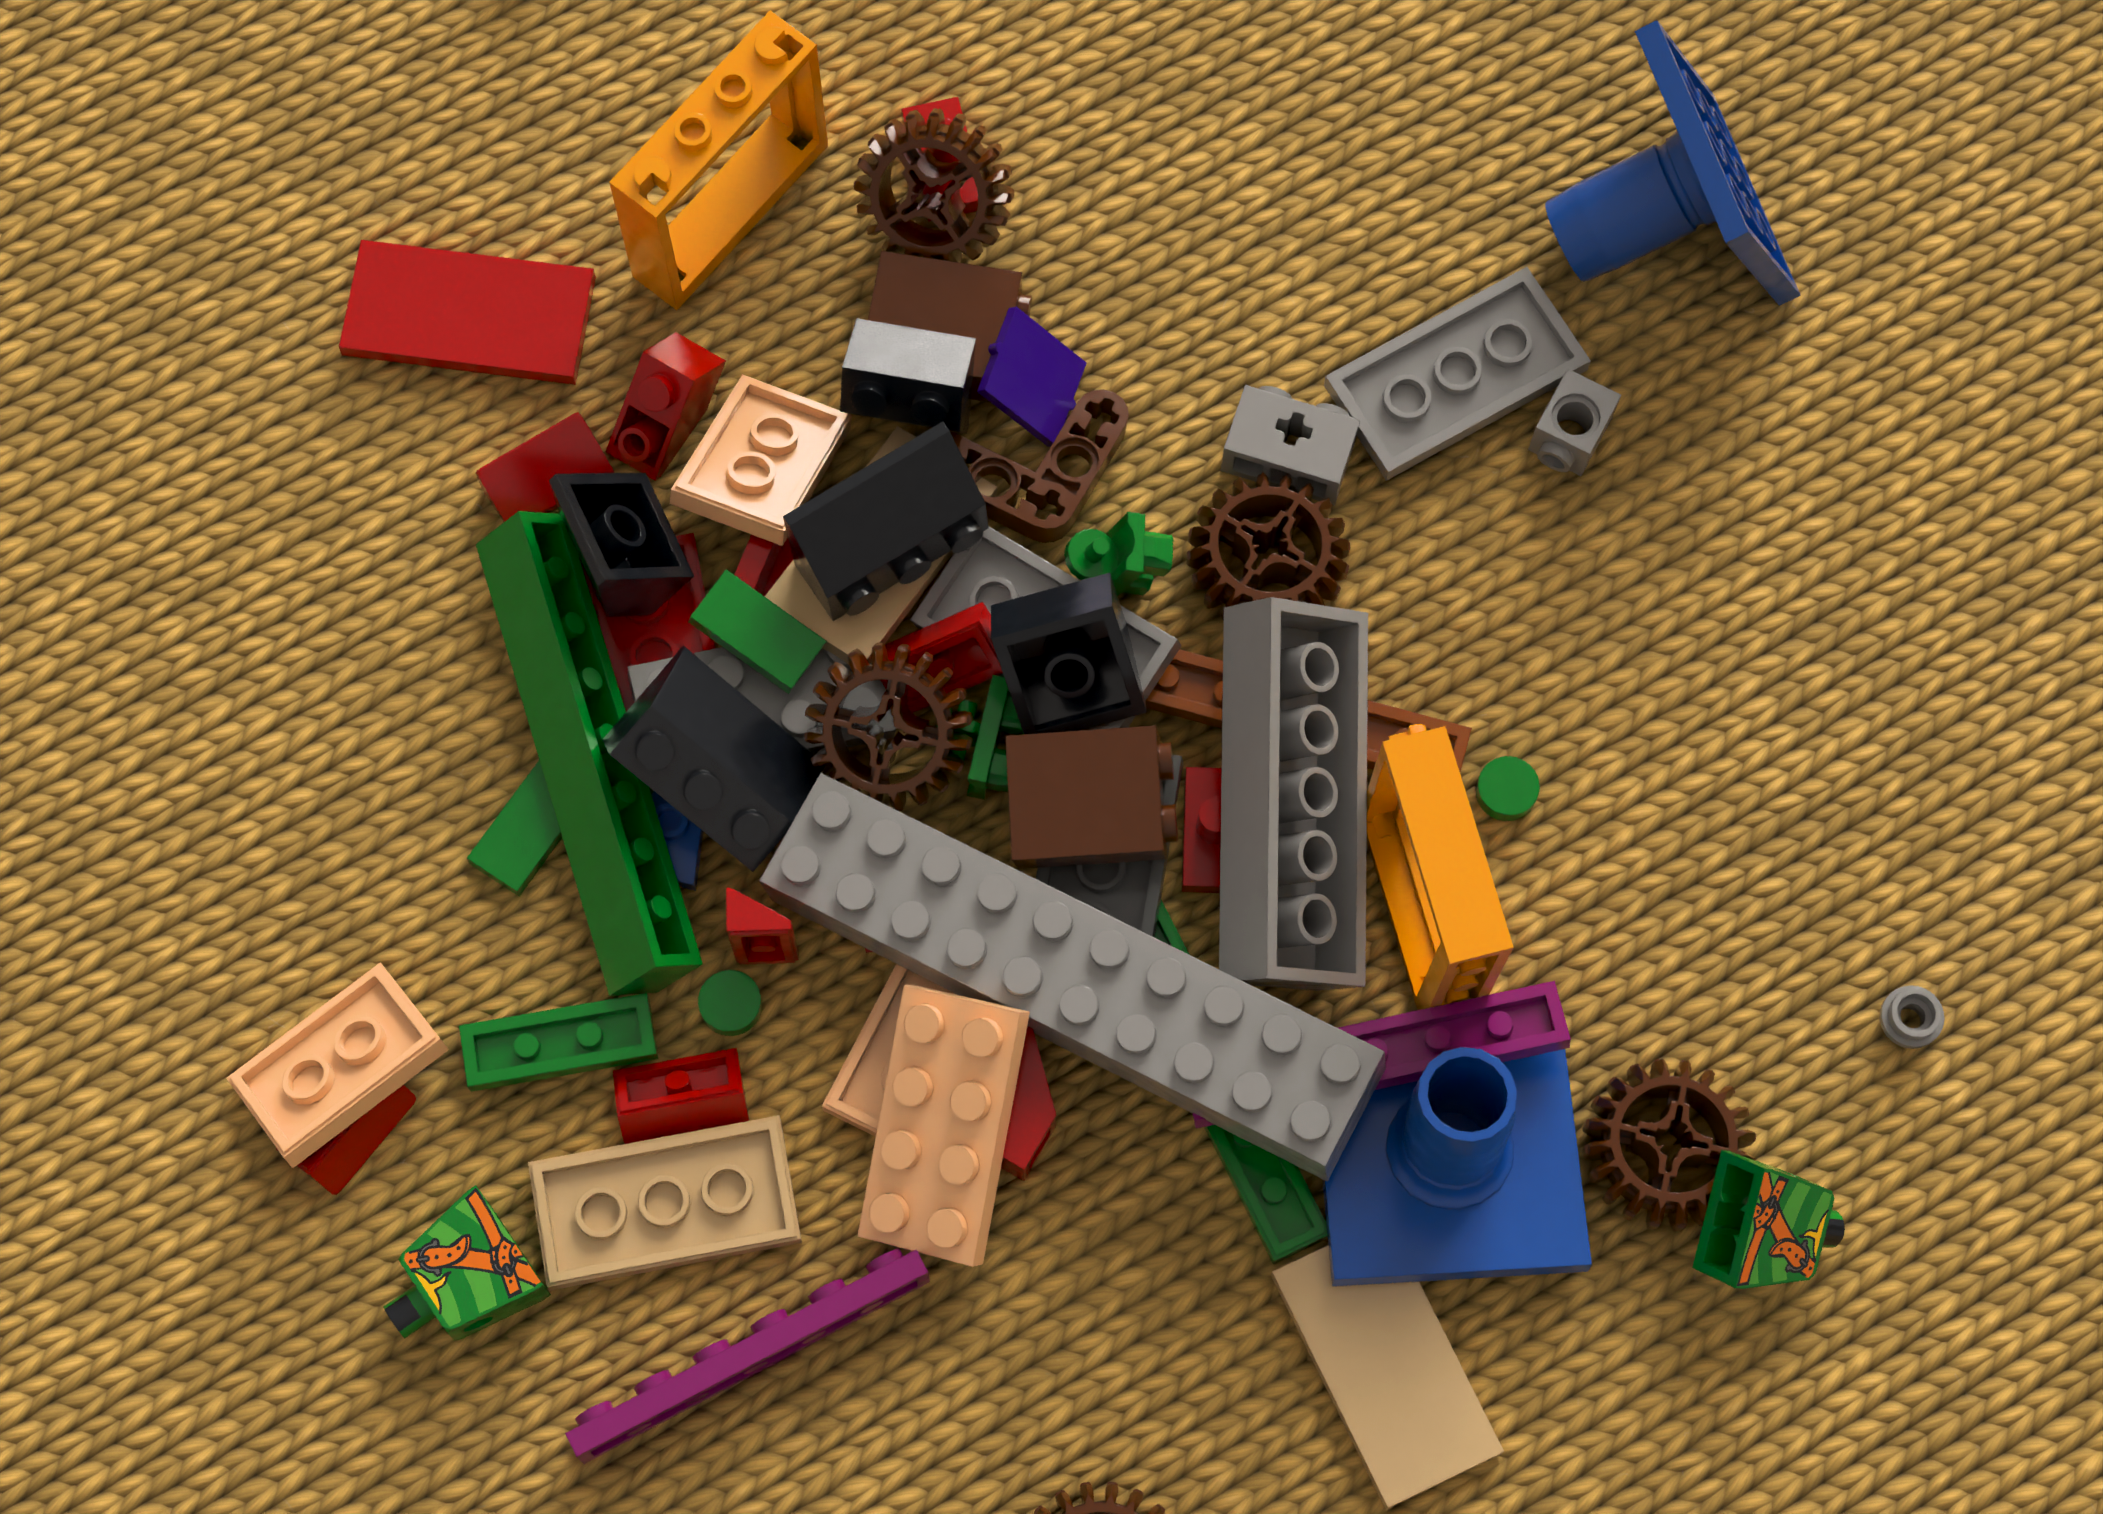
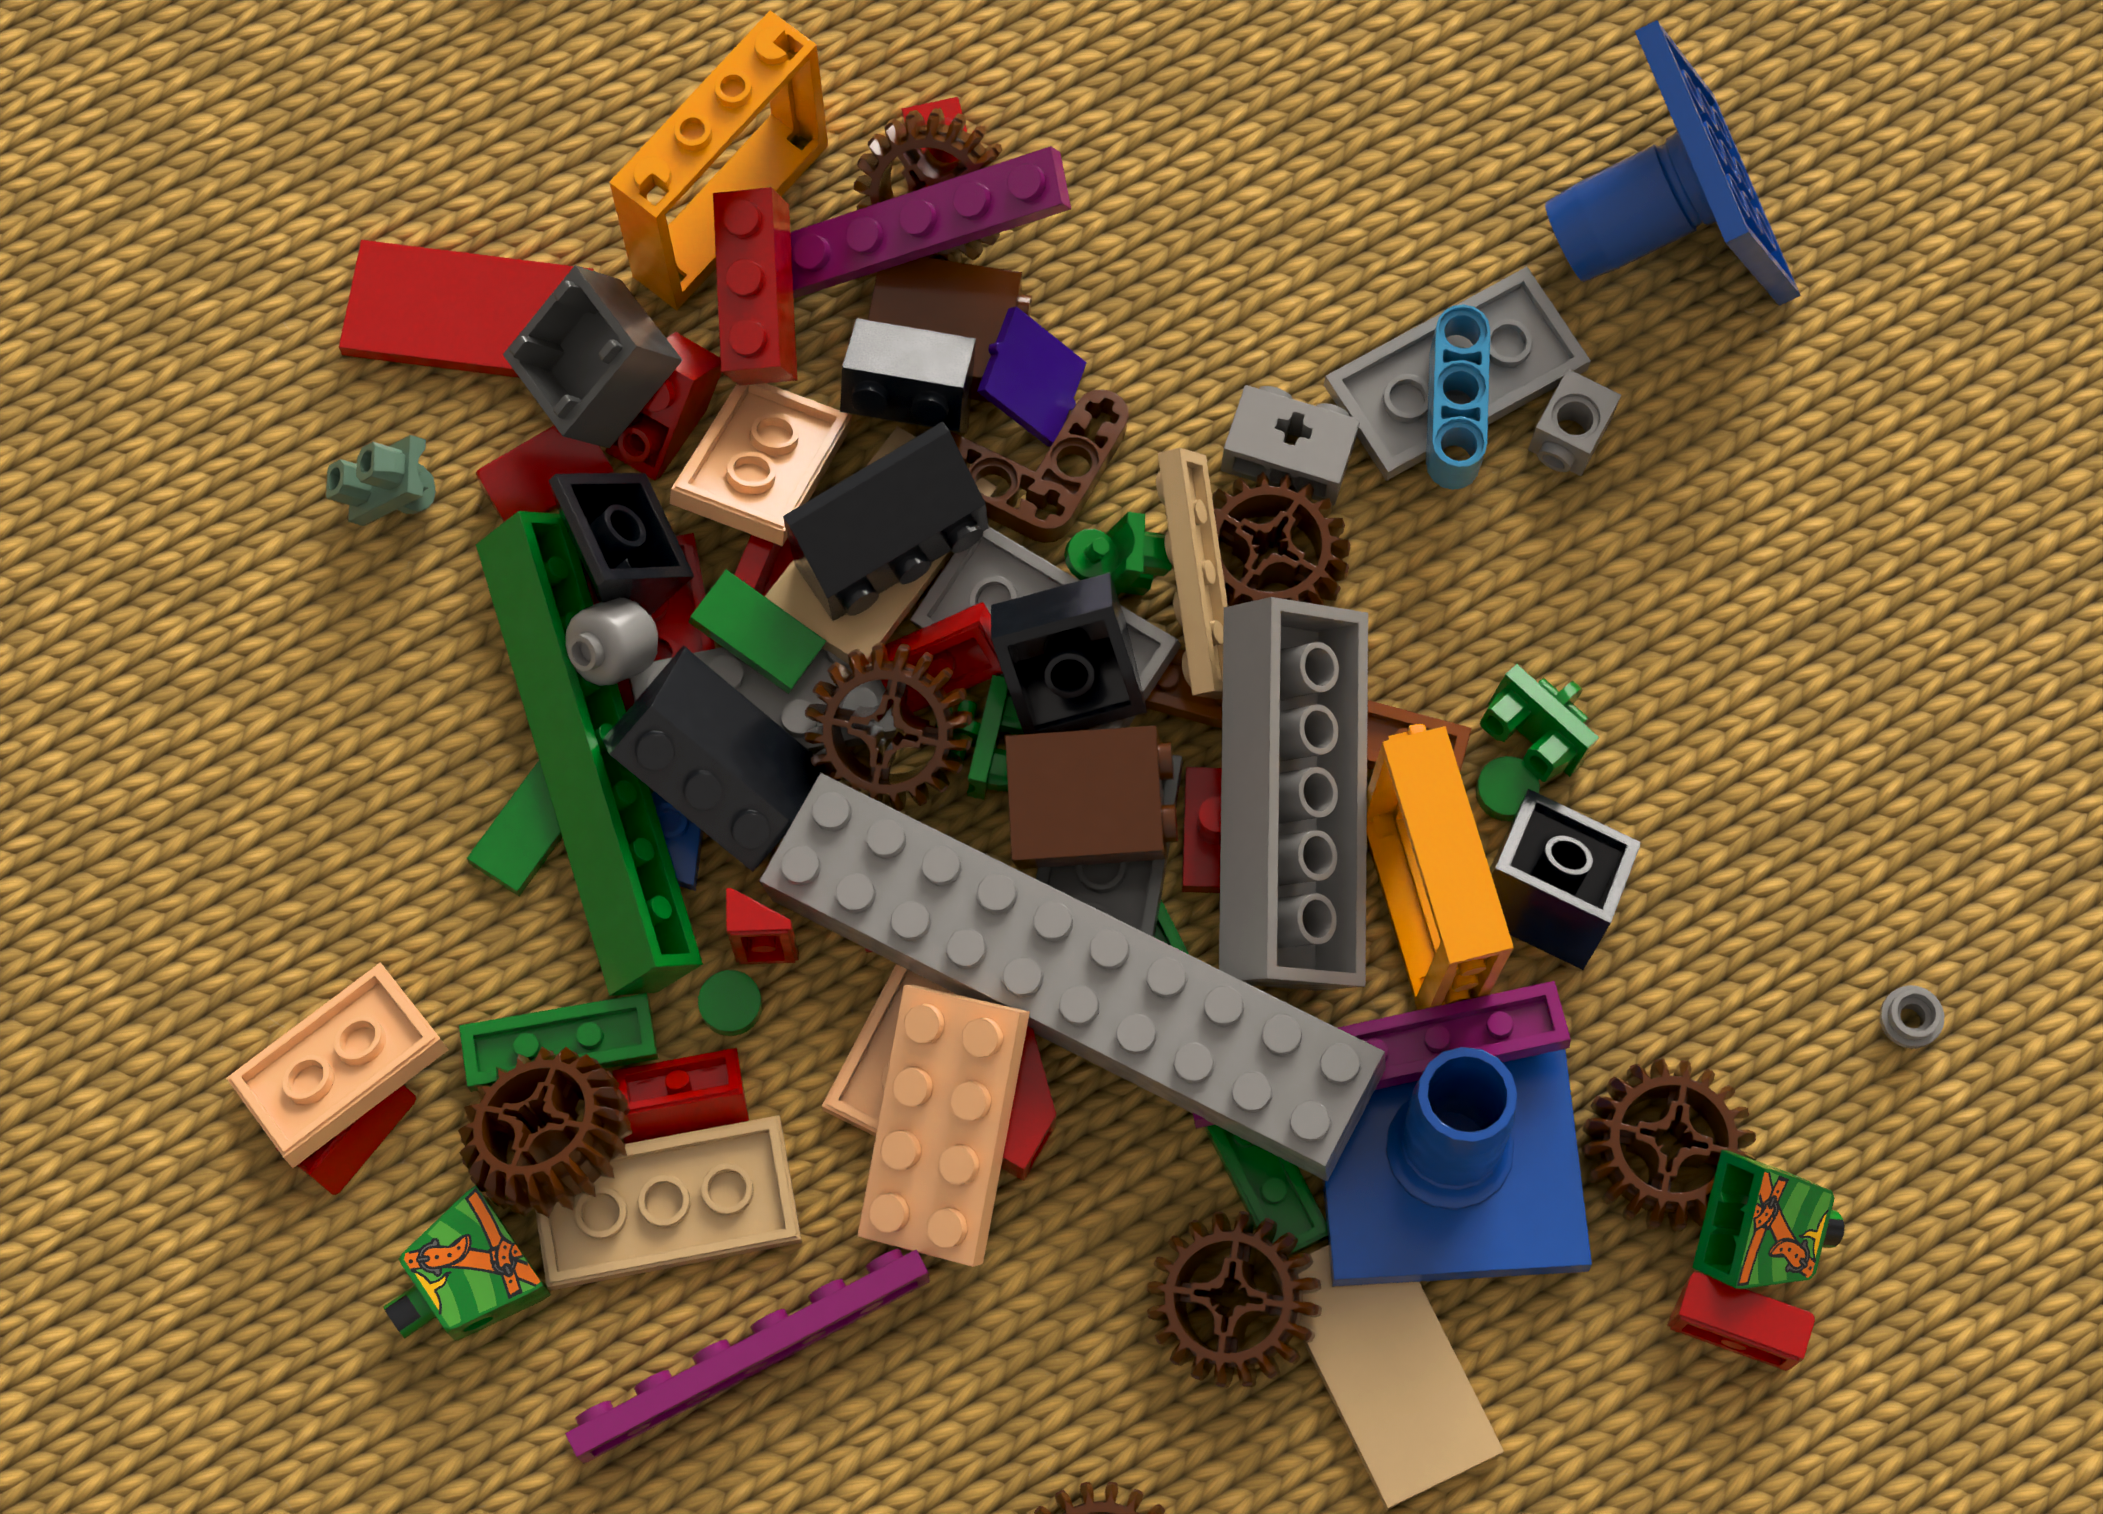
none -> sand green hips [326,435,436,526]
none -> reddish brown gear [458,1046,633,1218]
none -> dark grey container [503,265,683,449]
none -> light grey head [565,598,658,686]
none -> red brick [713,187,798,386]
none -> magenta plate [790,146,1071,299]
none -> reddish brown gear [1147,1211,1322,1388]
none -> tan plate [1156,448,1228,699]
none -> dark azure beam [1426,304,1490,490]
none -> green hips [1480,664,1599,782]
none -> black slope [1490,789,1641,970]
none -> red slope [1667,1272,1815,1371]

